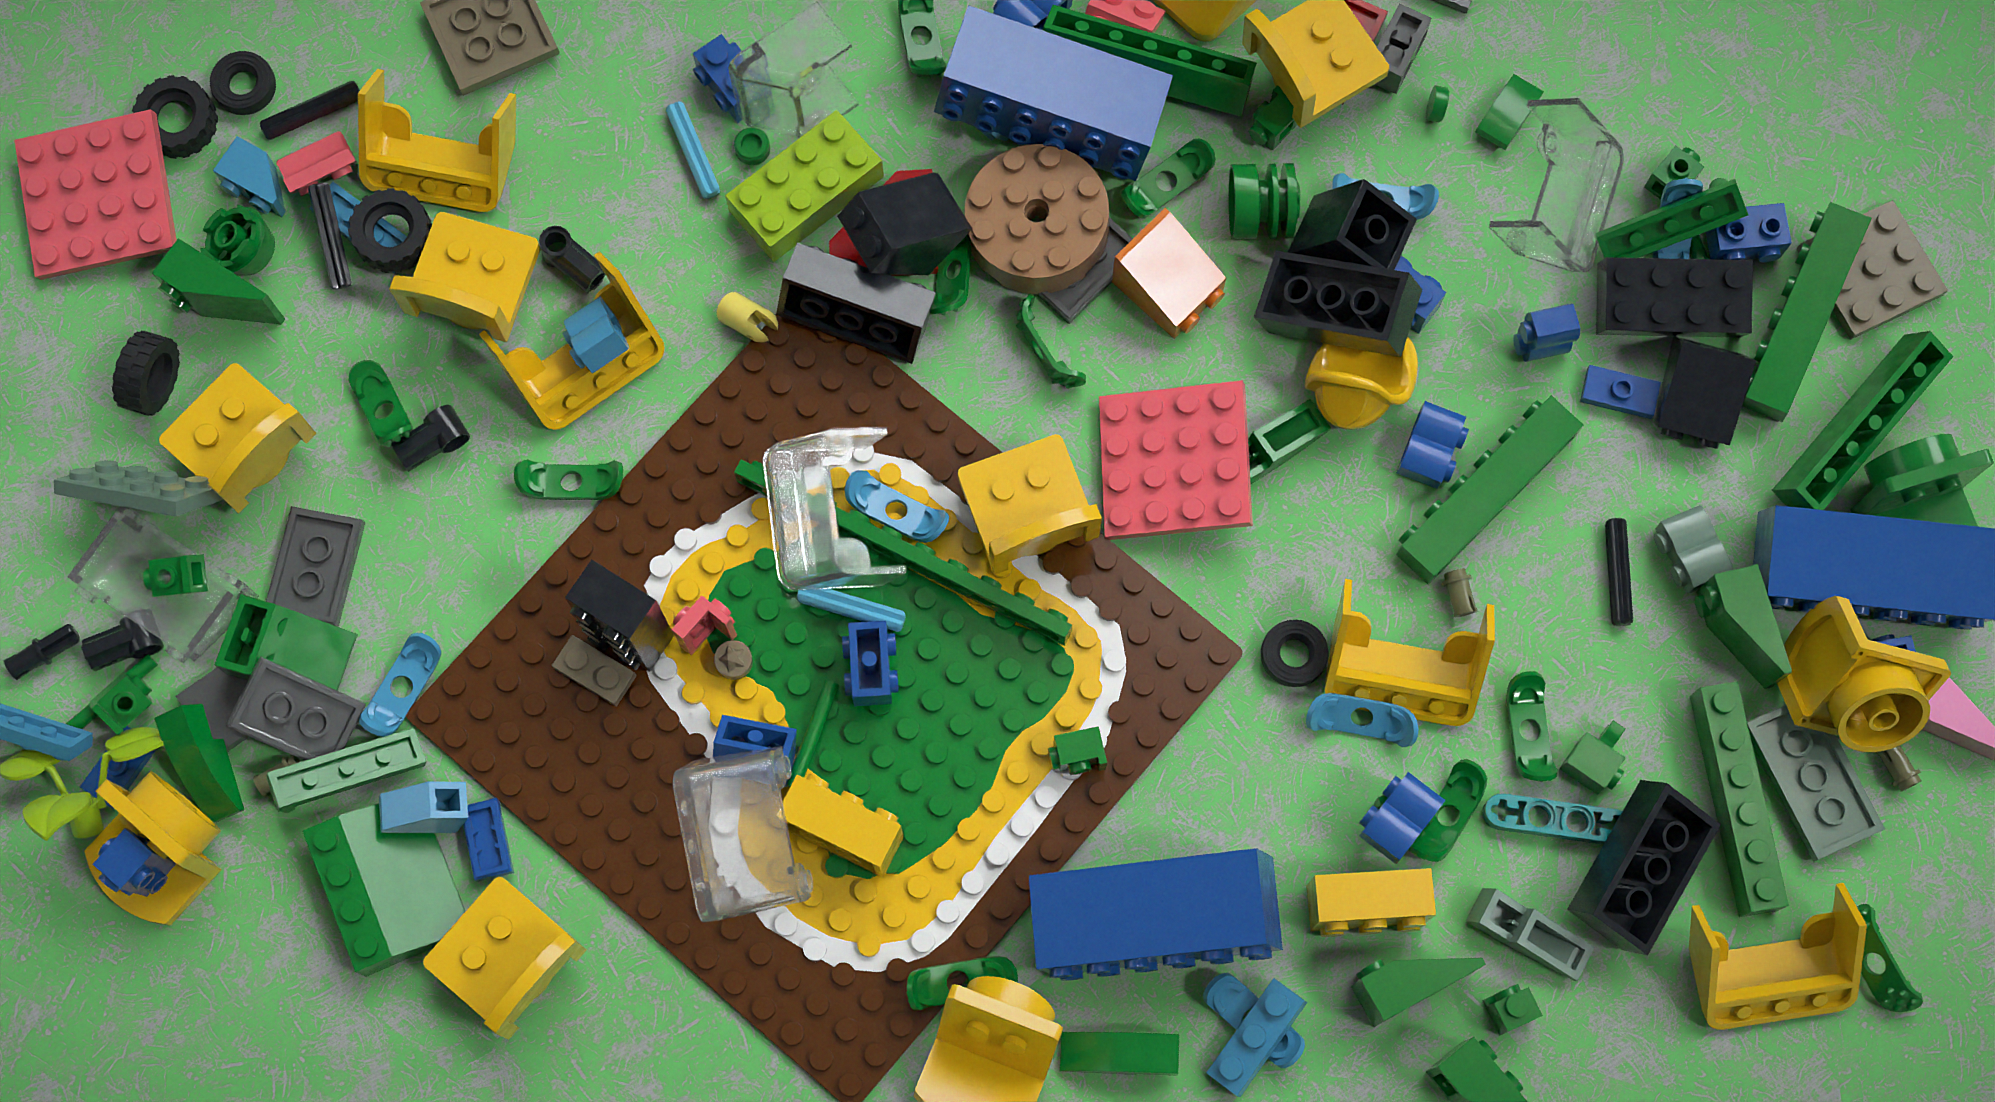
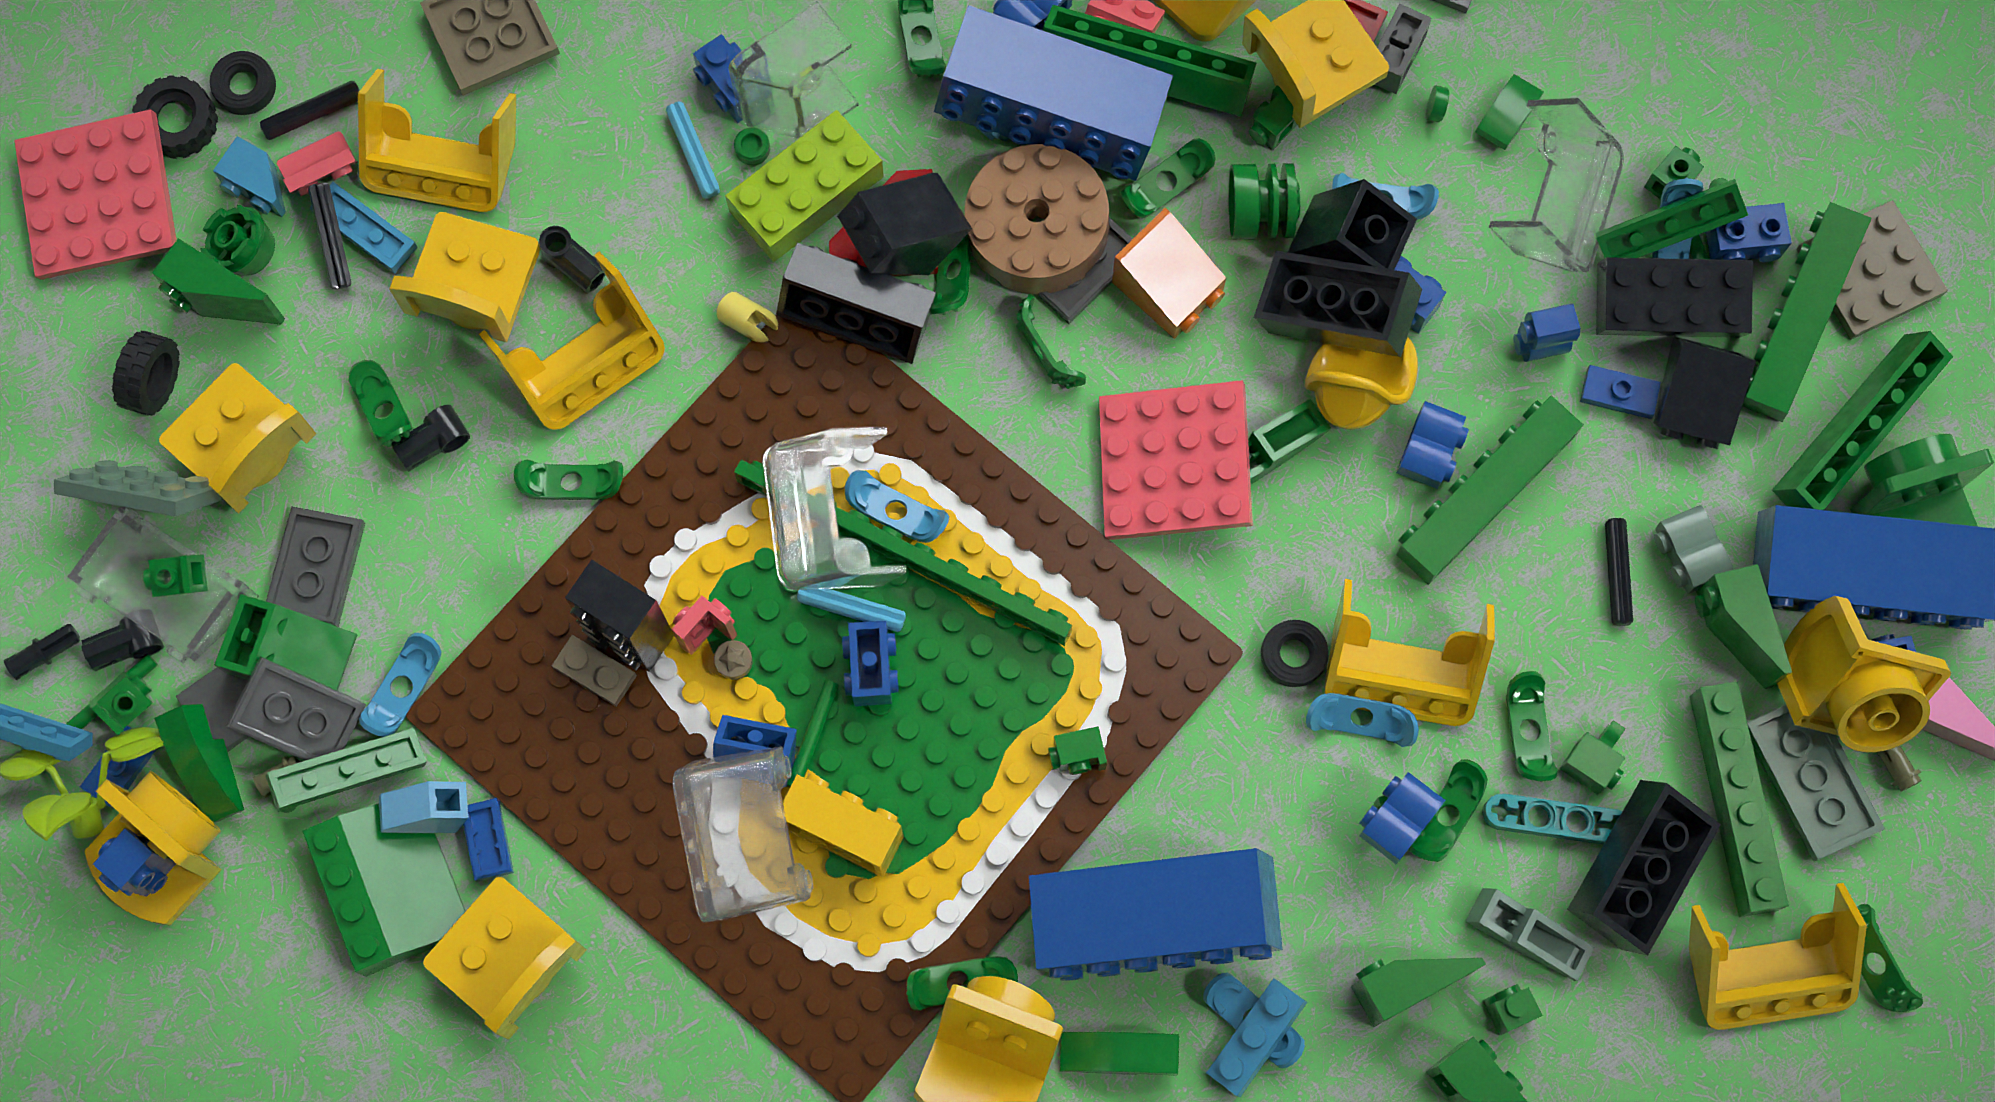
black tyre [348,188,432,273] -> none
dark azure brick [562,296,629,373] -> none
yellow piece [958,434,1102,575] -> none
yellow brick [1306,868,1436,937] -> none
olive pin [1442,568,1478,618] -> none

